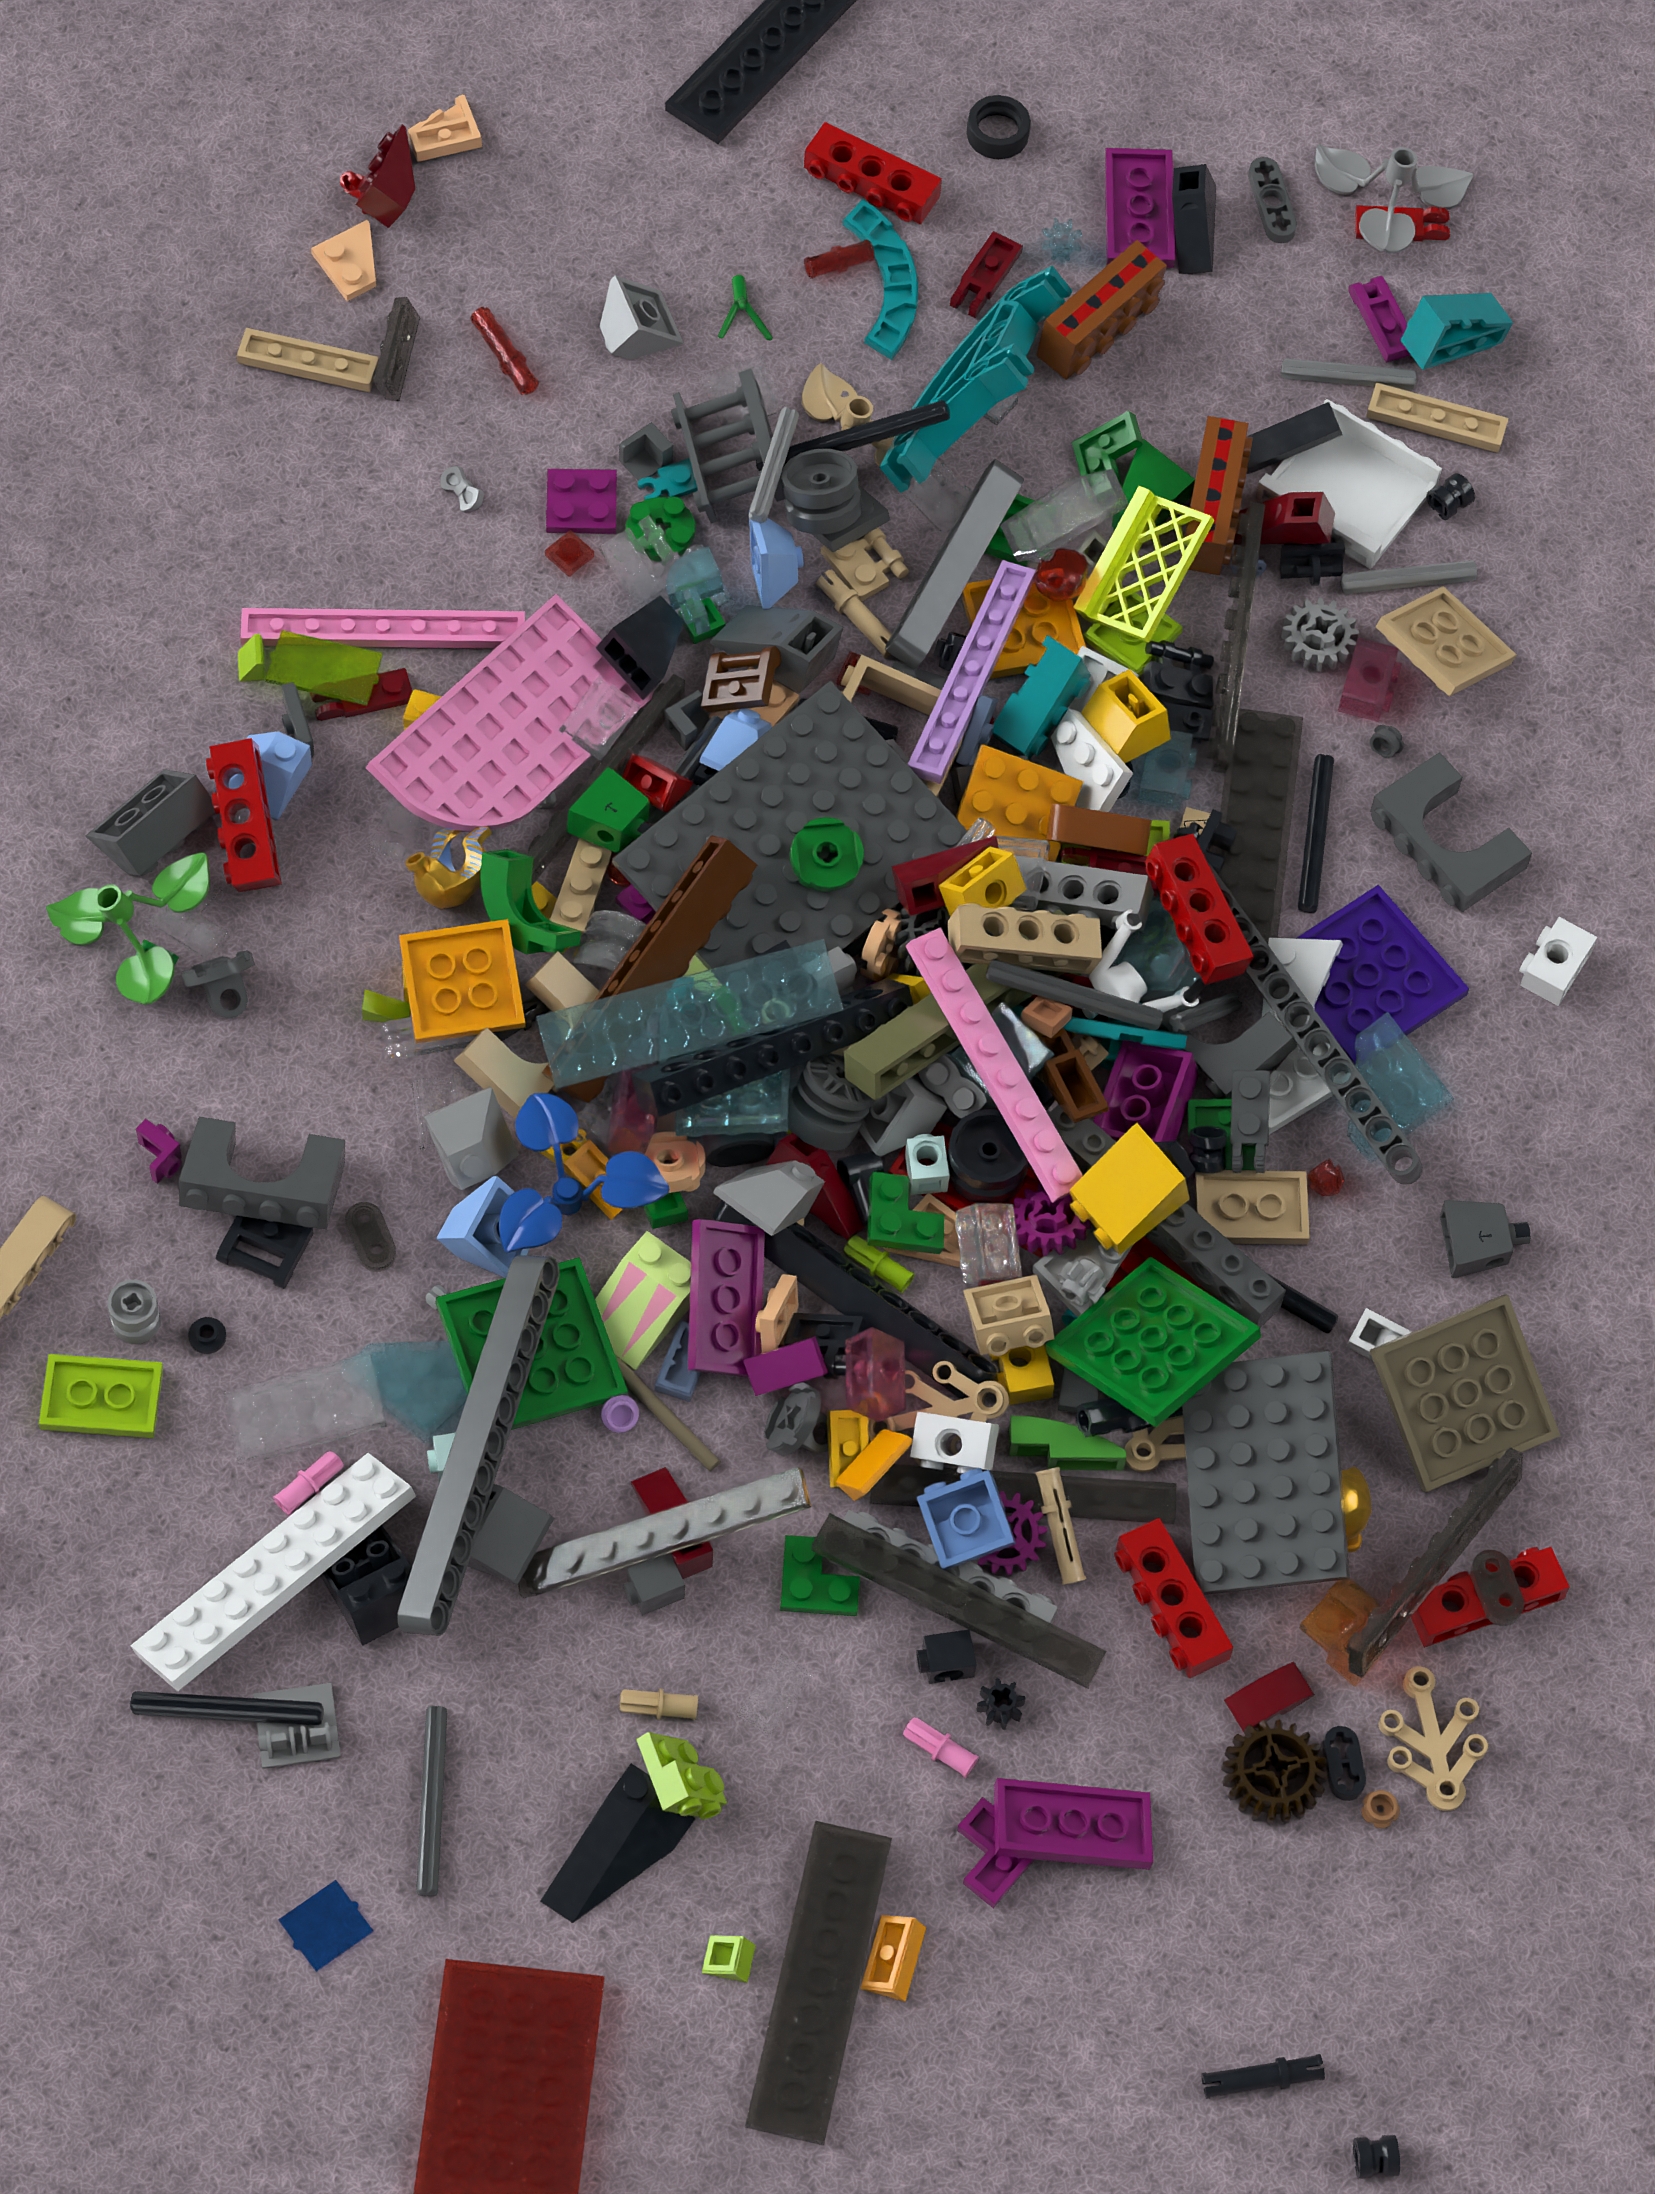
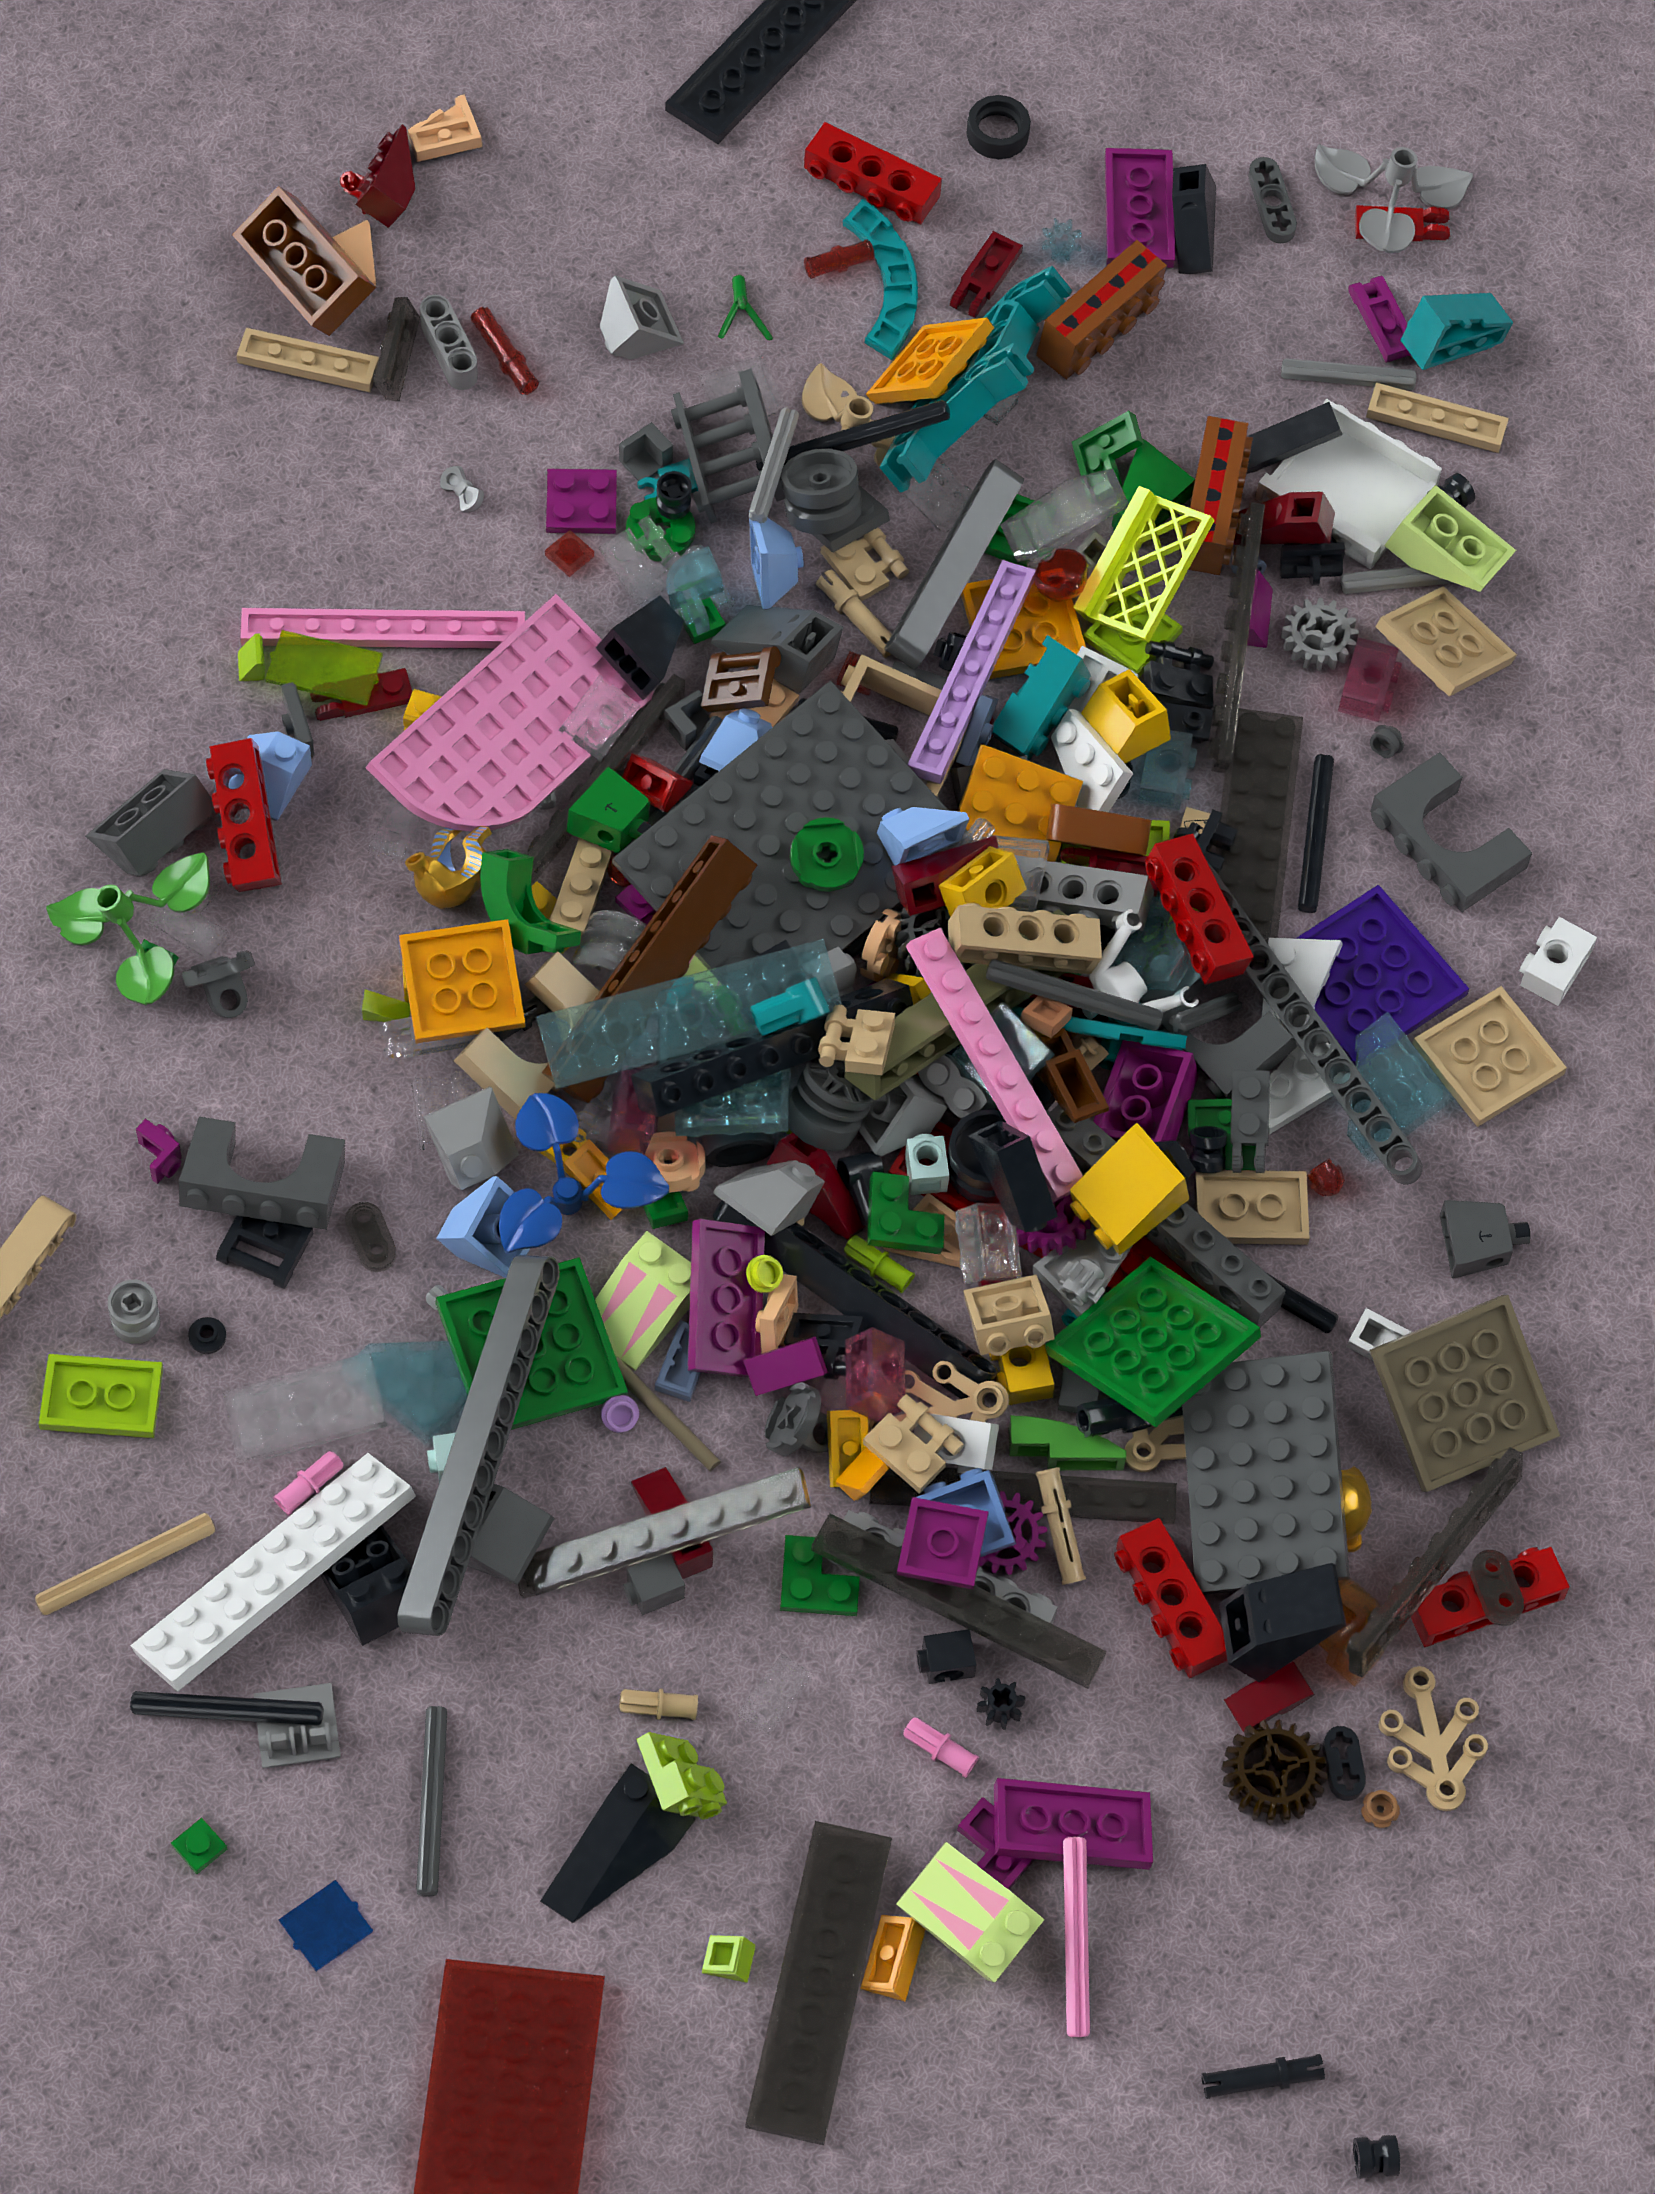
none -> tan axle [35,1513,215,1615]
none -> green plate [171,1817,228,1874]
none -> dark orange brick [232,186,376,336]
none -> light grey beam [420,294,478,390]
none -> black wheel [656,471,692,520]
none -> neon yellow plate [746,1255,783,1293]
none -> teal piece [750,977,831,1037]
none -> tan plate [818,1005,895,1075]
none -> tan plate [863,1394,964,1494]
none -> light orange plate [866,317,994,404]
none -> light blue slope [877,807,969,865]
none -> yellowish green slope [896,1842,1045,1982]
none -> magenta plate [897,1497,989,1590]
none -> black slope [968,1121,1058,1232]
none -> bright pink axle [1063,1837,1090,2037]
none -> black slope [1219,1563,1346,1683]
none -> magenta slope [1242,569,1273,648]
none -> yellowish green slope [1384,485,1516,592]
none -> tan plate [1412,986,1567,1127]

